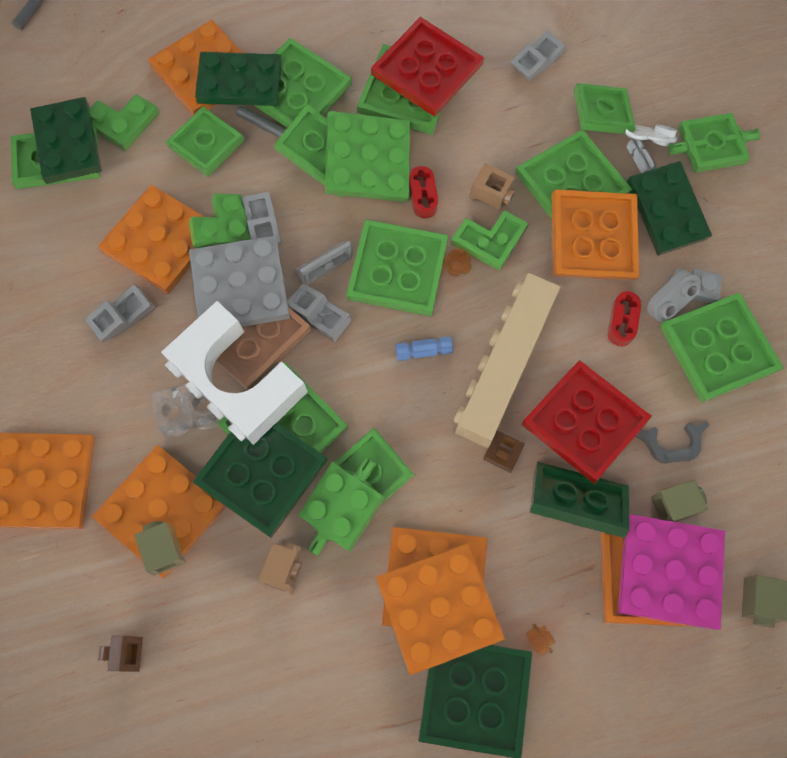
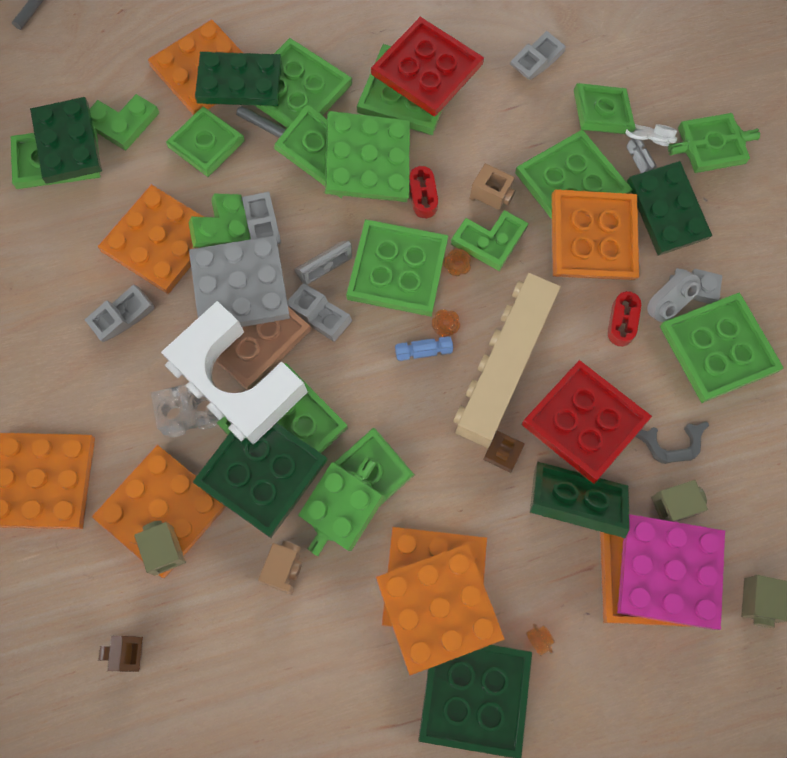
none -> clear orange plate [431,309,460,337]

